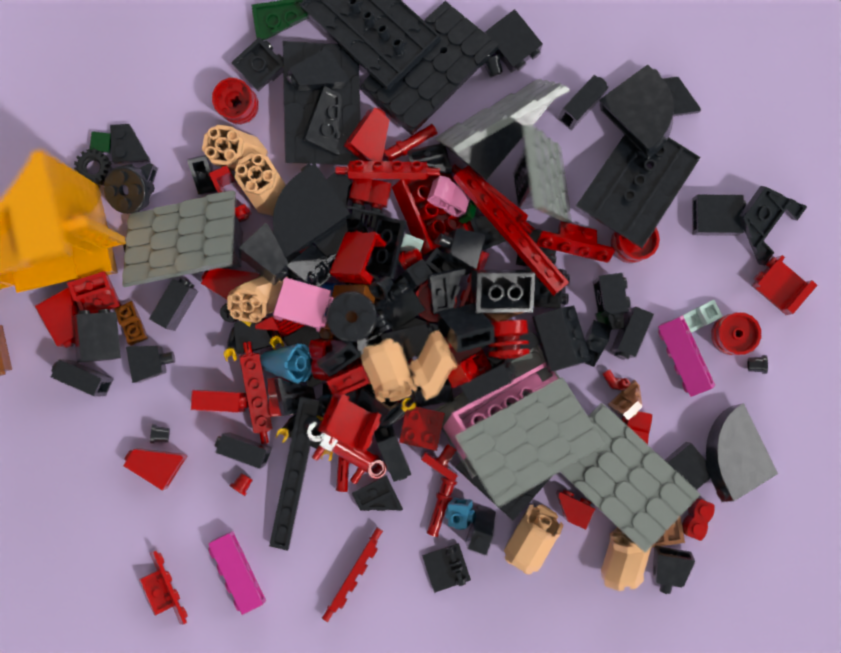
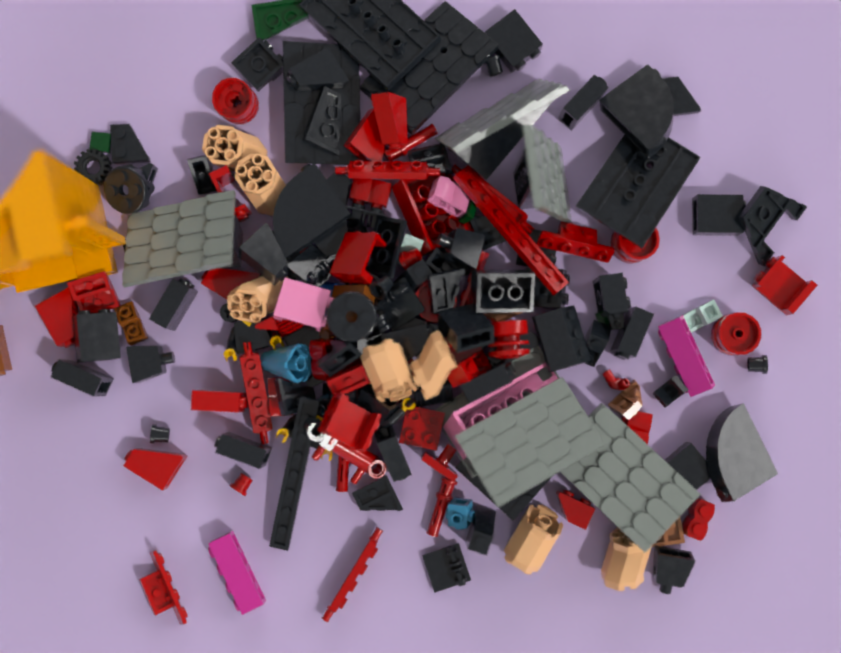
none -> red slope [371,92,408,149]
none -> black bracket [653,375,689,408]

